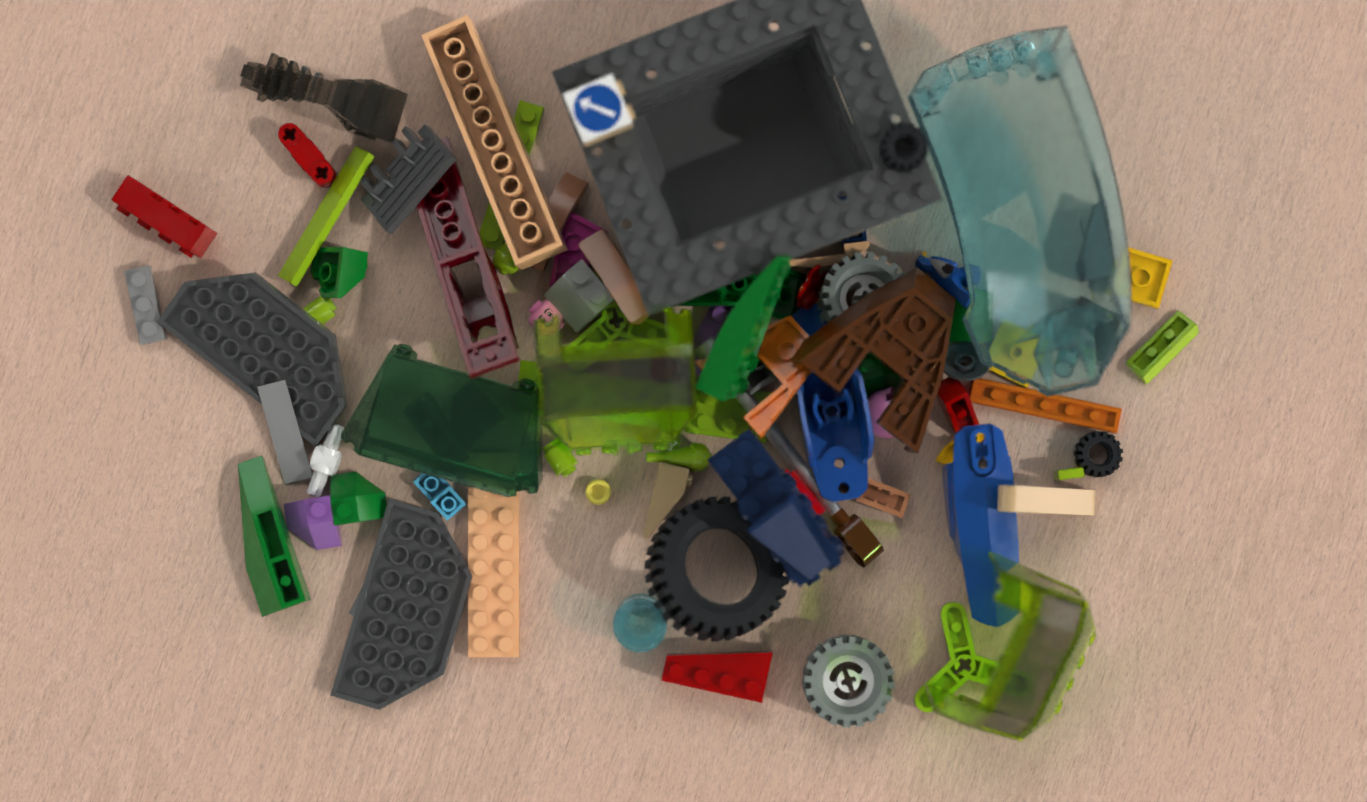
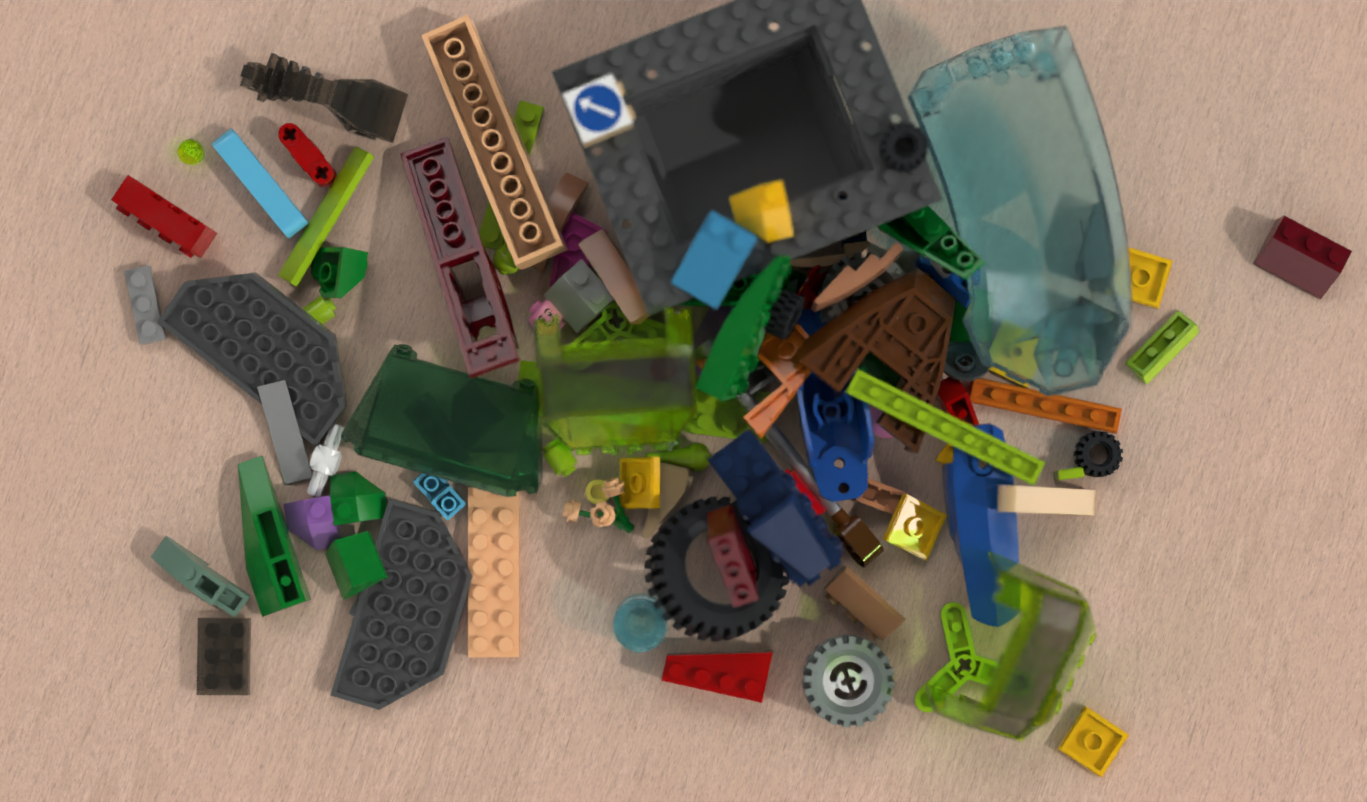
dark grey hinge [360,124,457,234] -> none
none -> sand green slope [151,535,250,618]
none -> clear neon green tile [177,139,205,166]
none -> clear smoke plate [197,617,251,695]
none -> medium azure beam [211,128,309,239]
none -> green slope [325,531,388,600]
none -> light nougat plant [562,477,634,533]
none -> yellow plate [620,457,660,509]
none -> dark azure slope [671,210,758,310]
none -> dark red window [707,505,759,607]
none -> yellow slope [729,180,793,243]
none -> black tyre [764,289,805,340]
none -> nougat slope [811,242,904,312]
none -> medium nougat slope [823,566,905,641]
none -> lime tile [846,369,1045,486]
none -> green wedge [876,206,985,280]
none -> yellow tile [882,493,947,561]
none -> yellow tile [1057,706,1129,778]
none -> dark red slope [1253,215,1352,299]

